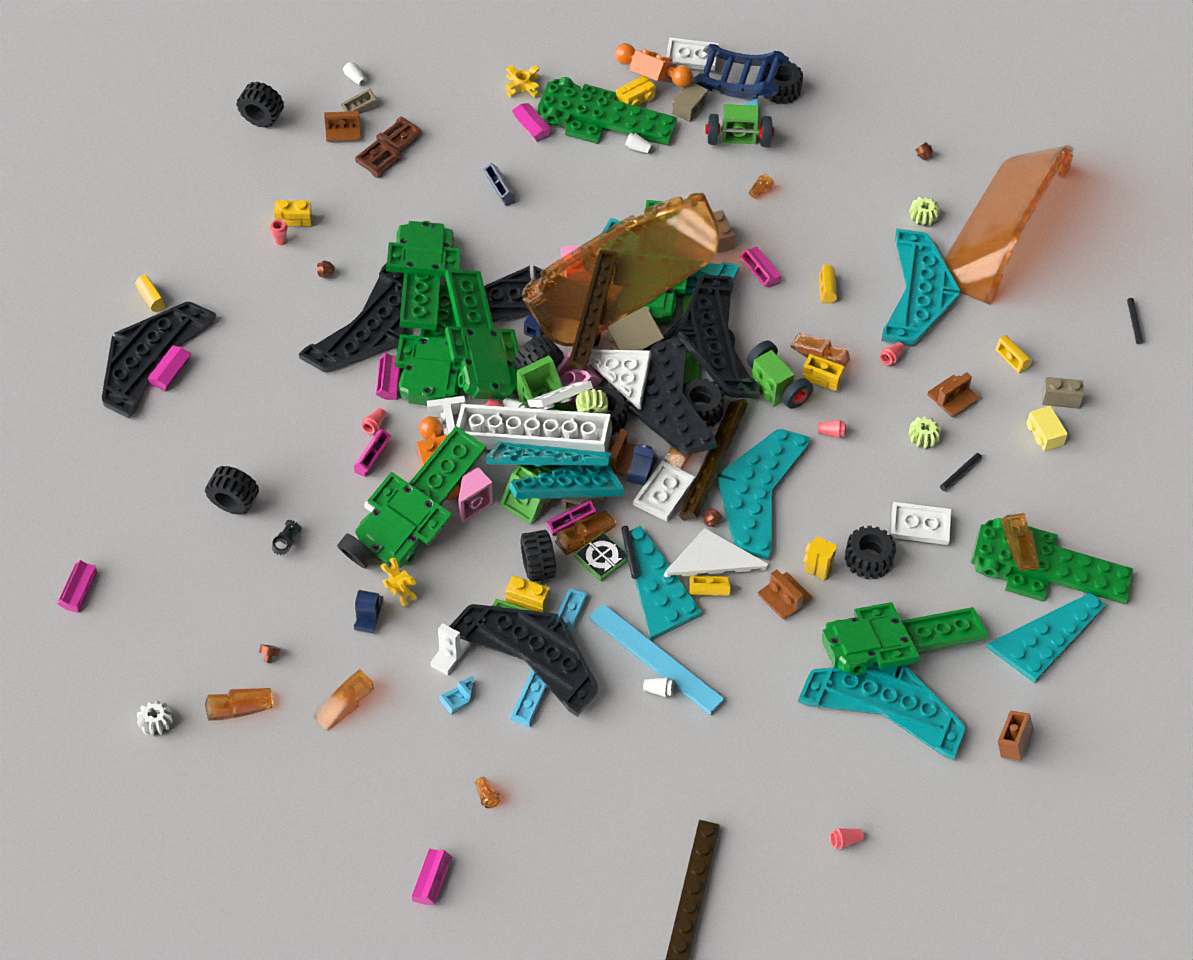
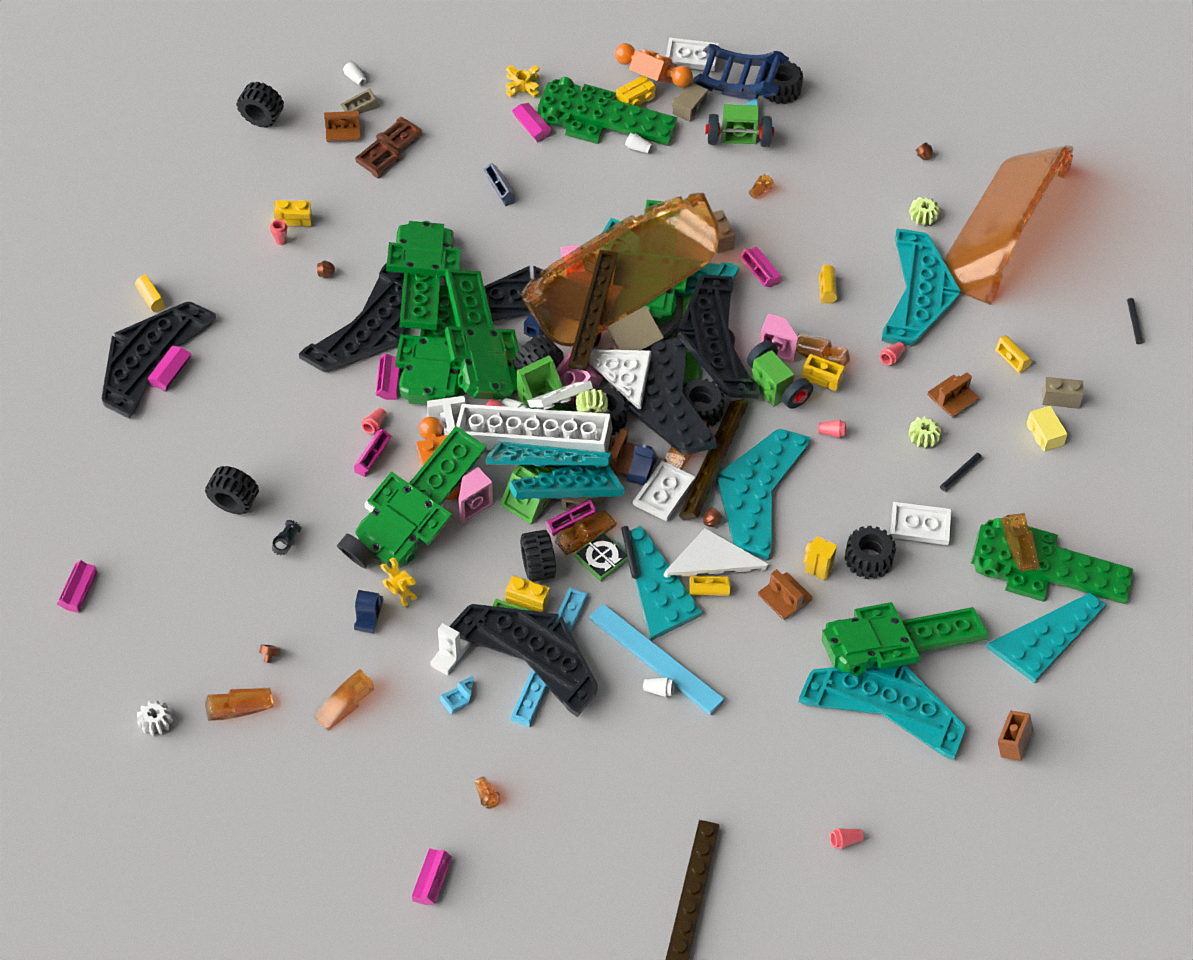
none -> bright pink slope [760,314,798,363]

